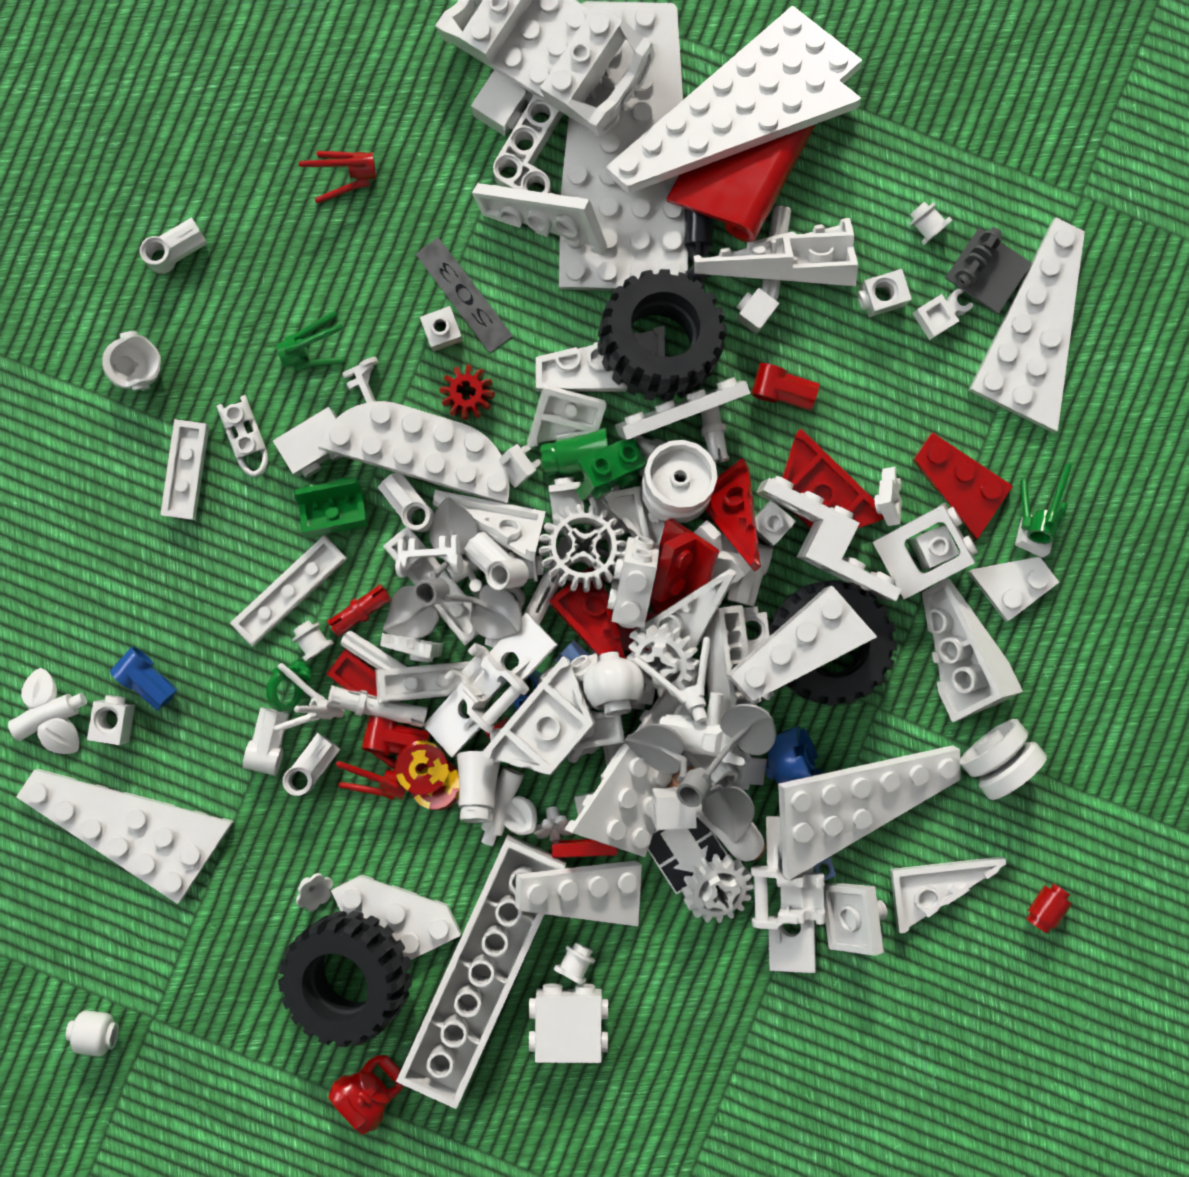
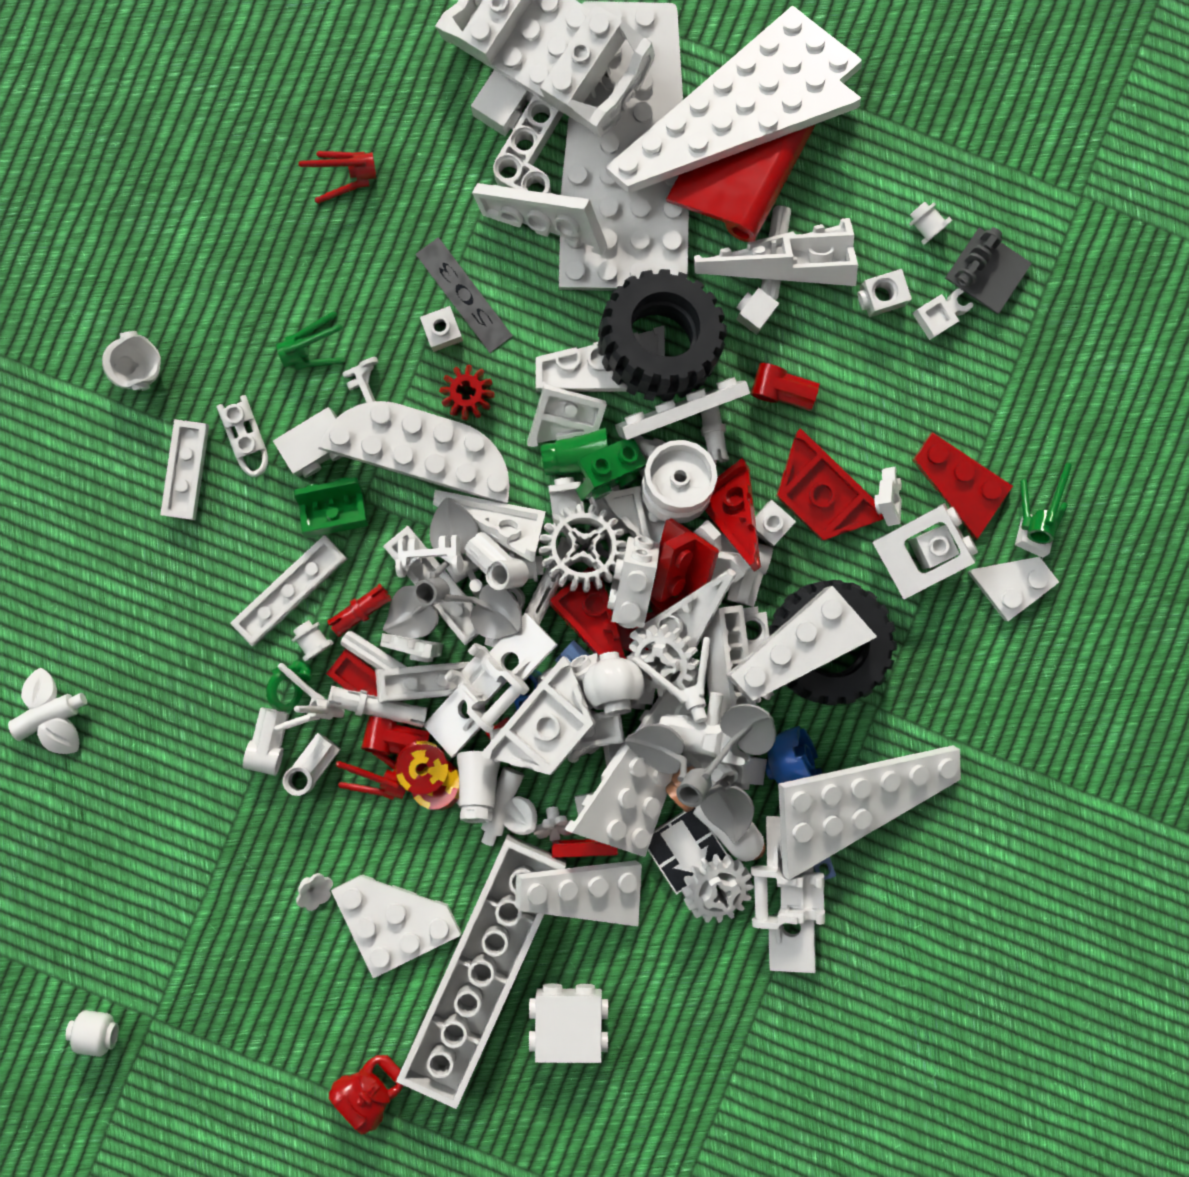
white wing [16,769,234,904] -> none
white brick [87,695,135,745] -> none
blue piece [110,646,178,711] -> none
white piece [140,217,208,274] -> none
black tyre [278,911,412,1047] -> none
white piece [378,472,435,533] -> none
white tile [499,444,541,488] -> none
white brick [554,942,595,985] -> none
white brick [652,787,702,830] -> none
black wheel [684,209,714,284] -> none
white bracket [756,476,902,601] -> none
white tile [824,882,887,956] -> none
white wing [890,857,1006,933] -> none
white wedge [922,578,1023,722] -> none
white wheel [960,719,1047,800] -> none
white wing [968,218,1085,433] -> none
red brick [1026,883,1073,934] -> none

